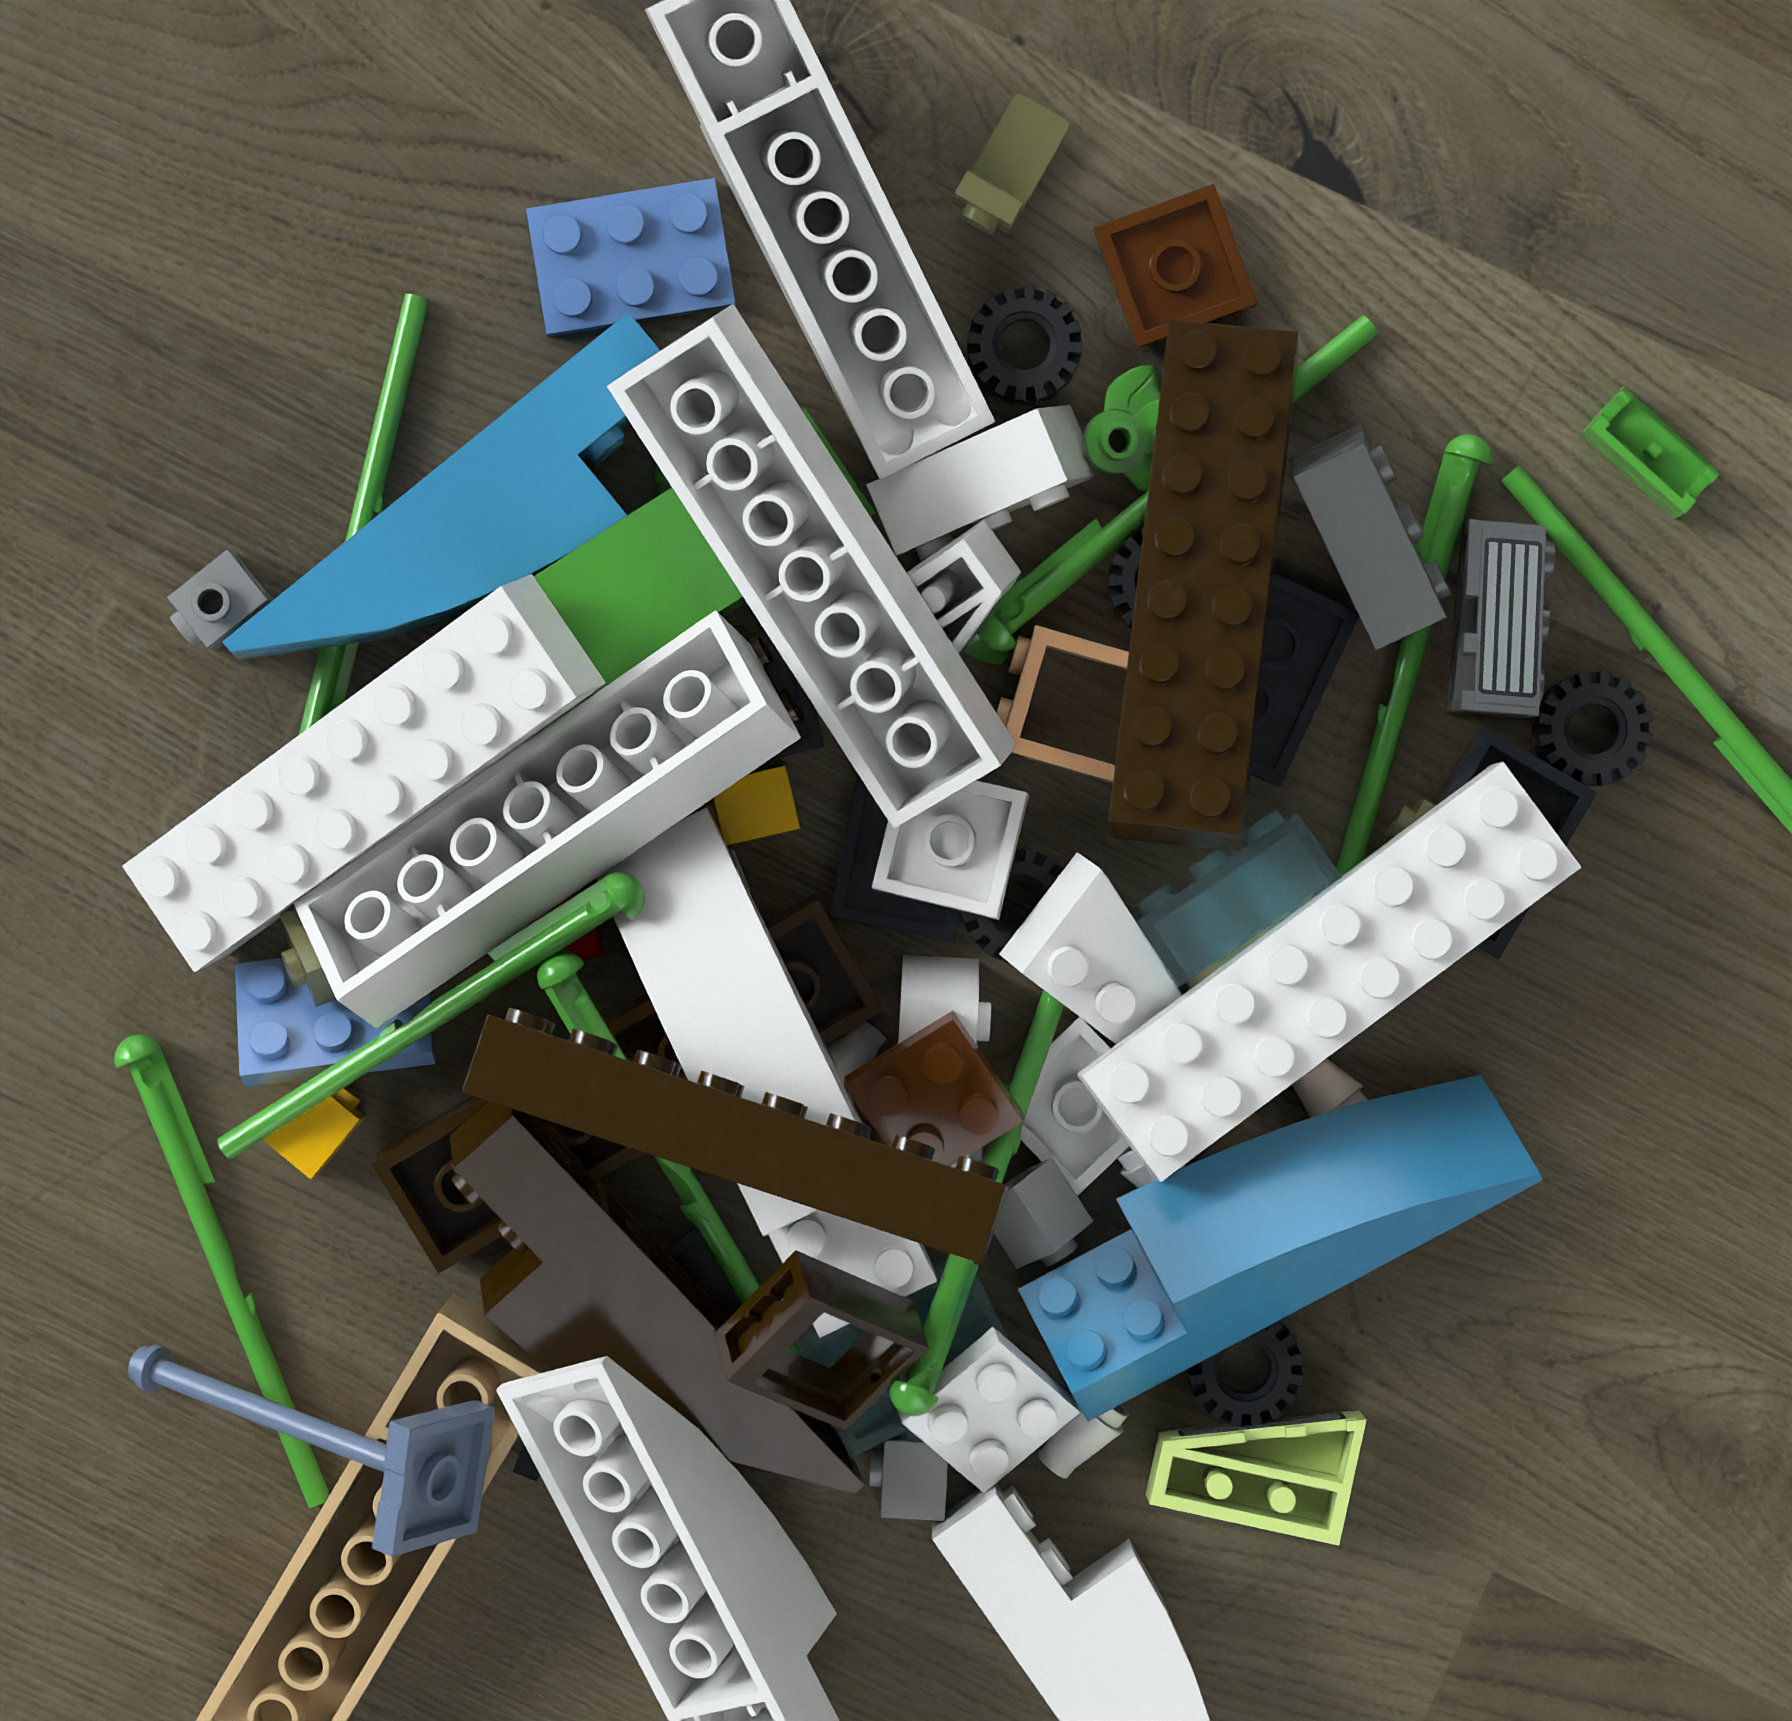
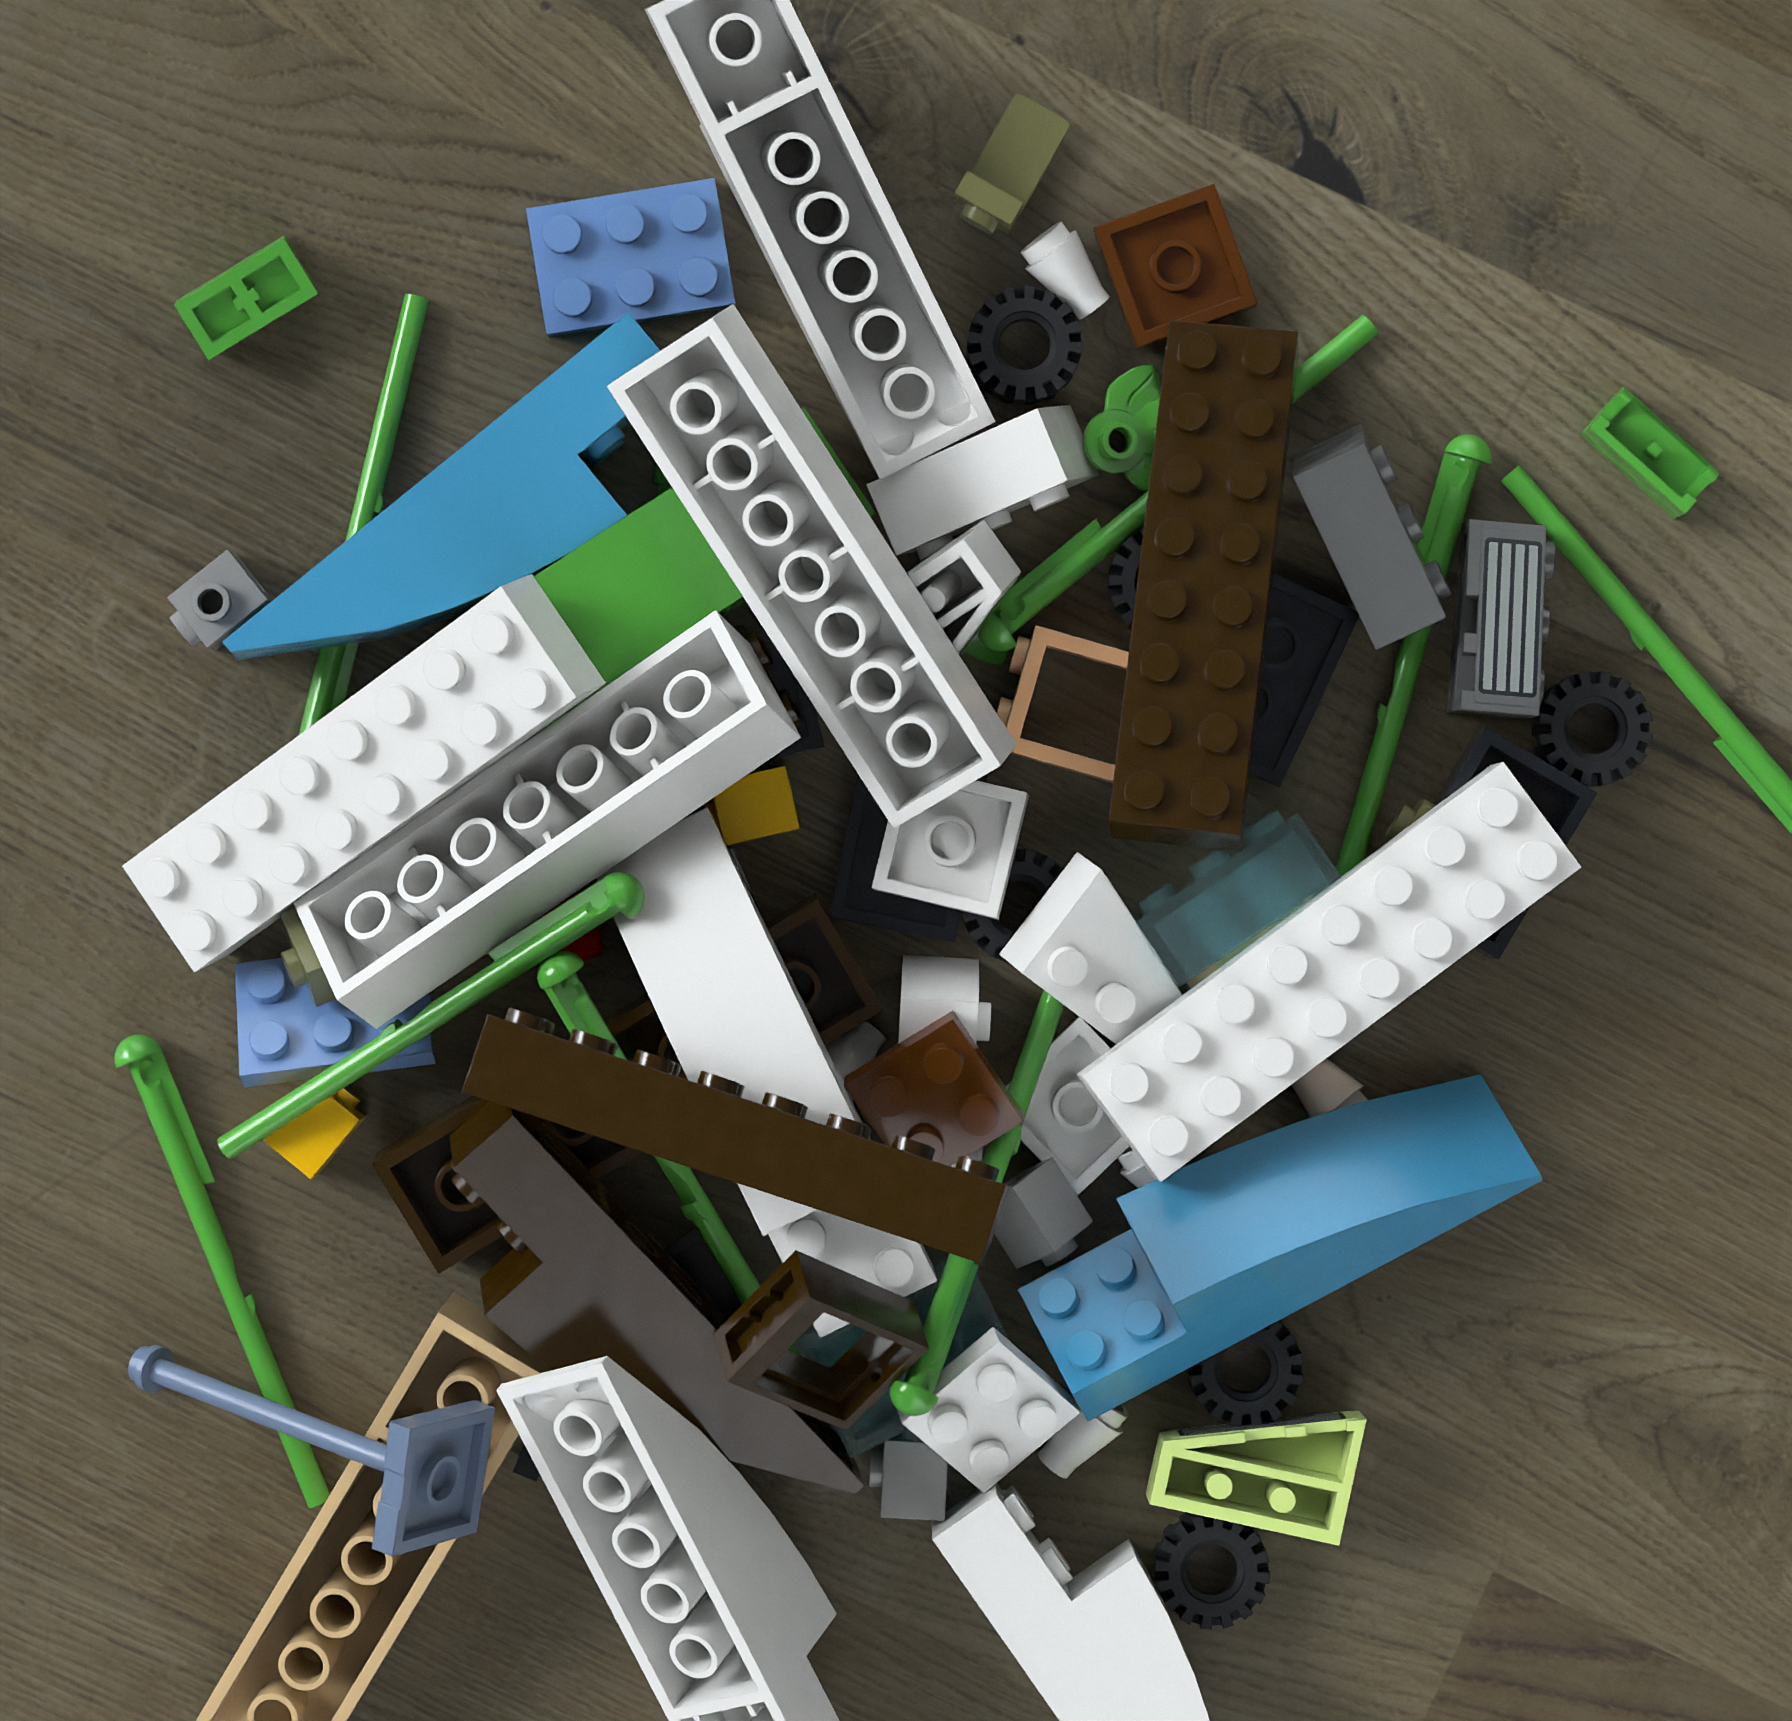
none -> bright green hinge [174,235,318,360]
none -> white cone [1020,221,1110,320]
none -> black tyre [1152,1512,1271,1630]

